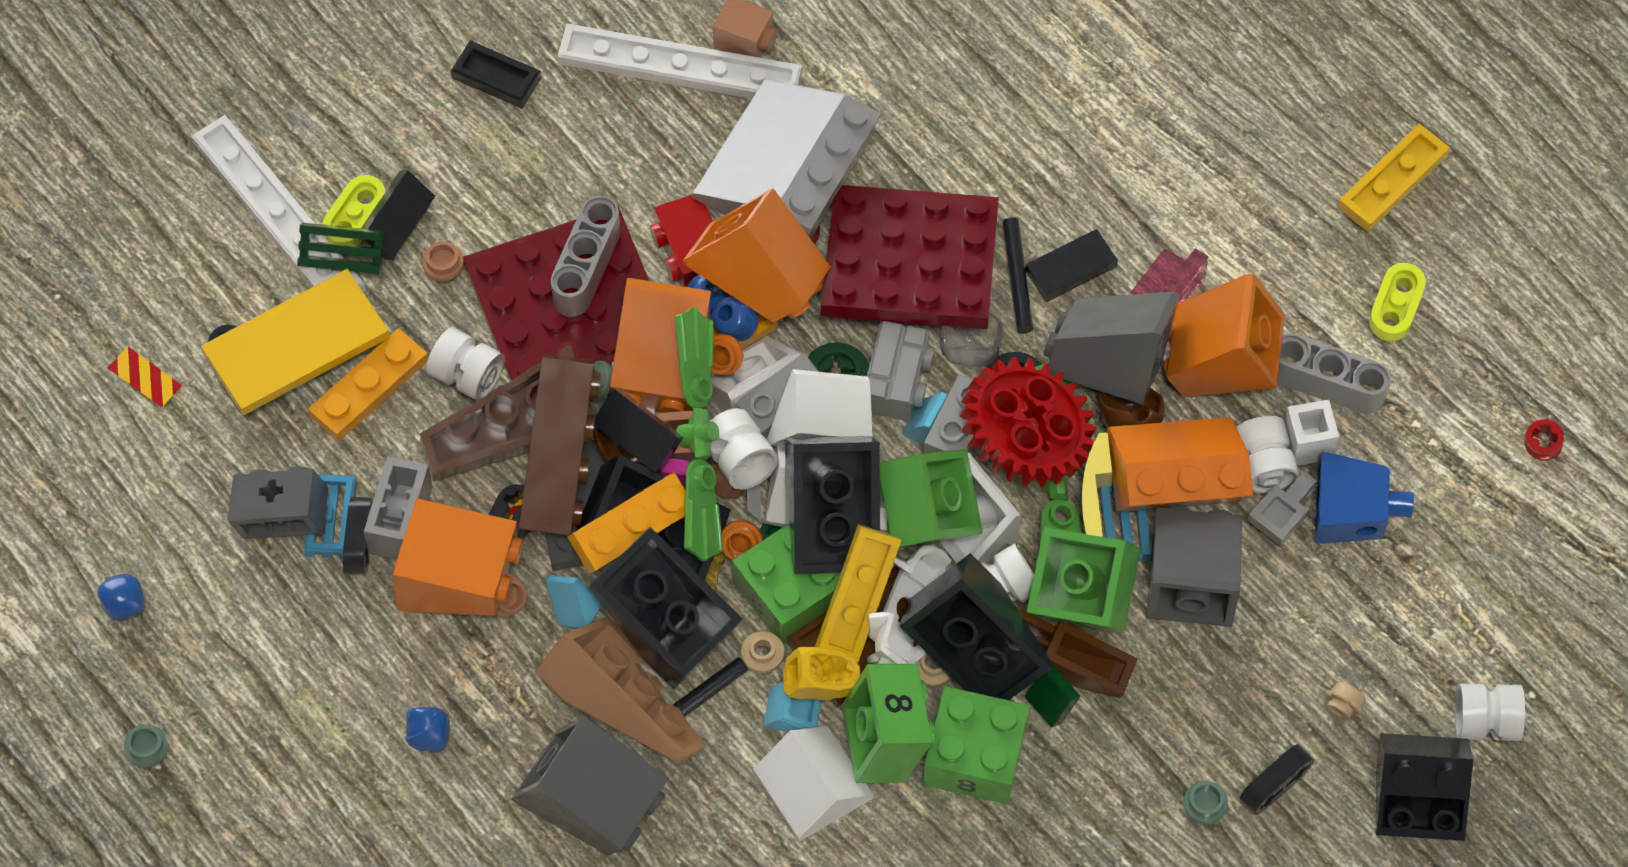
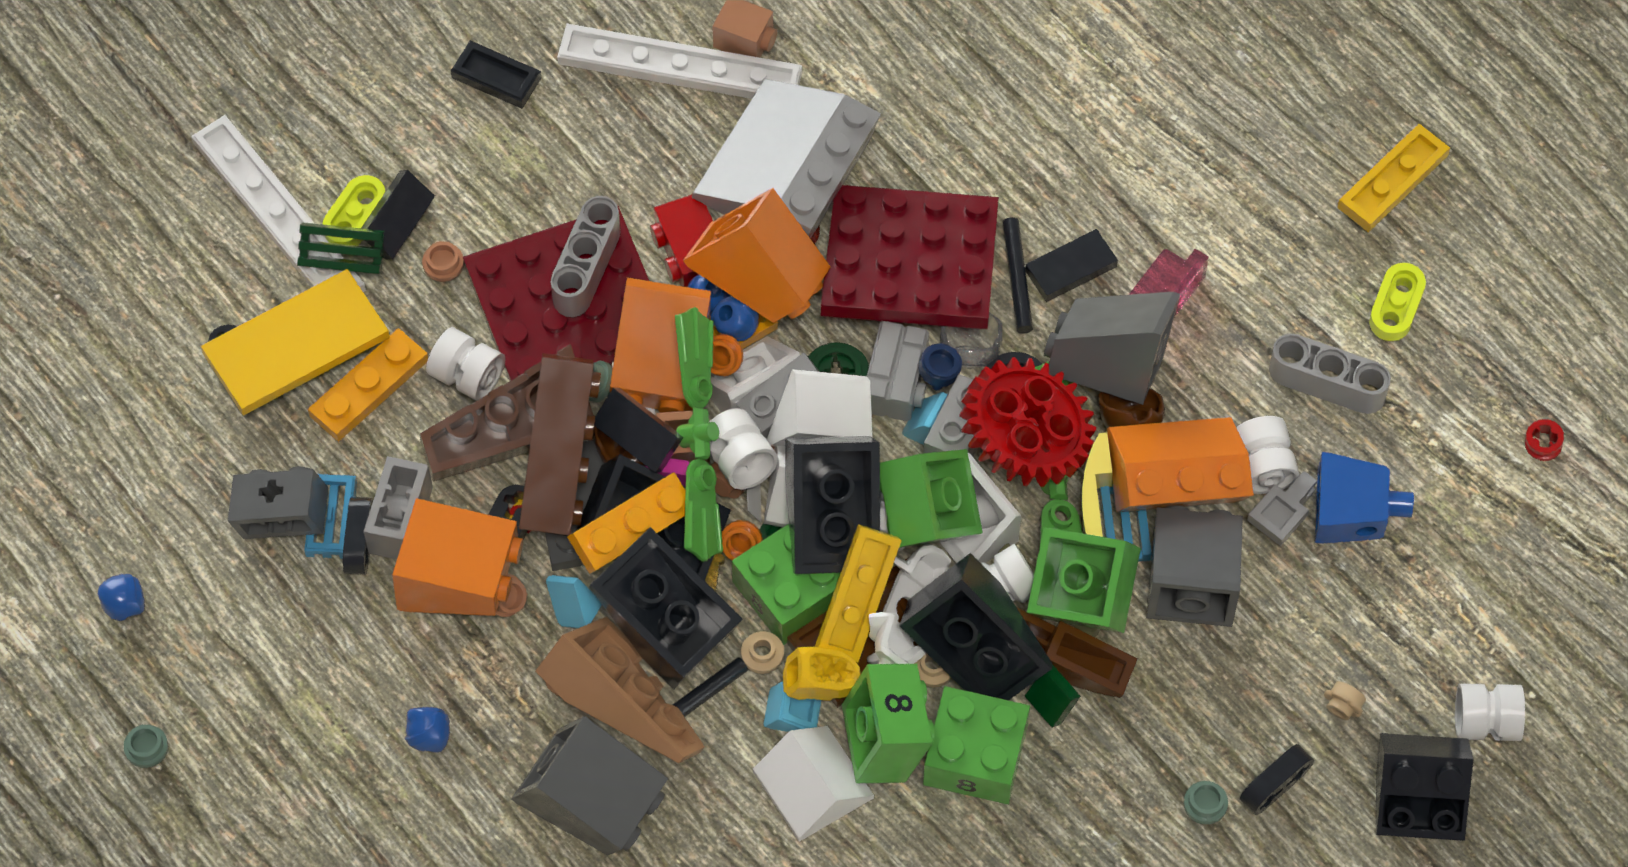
sticker [107,346,183,407] -> none
orange slope [1164,273,1285,397] -> none
white brick [1284,400,1339,466] -> none
none -> dark blue tile [918,343,962,391]

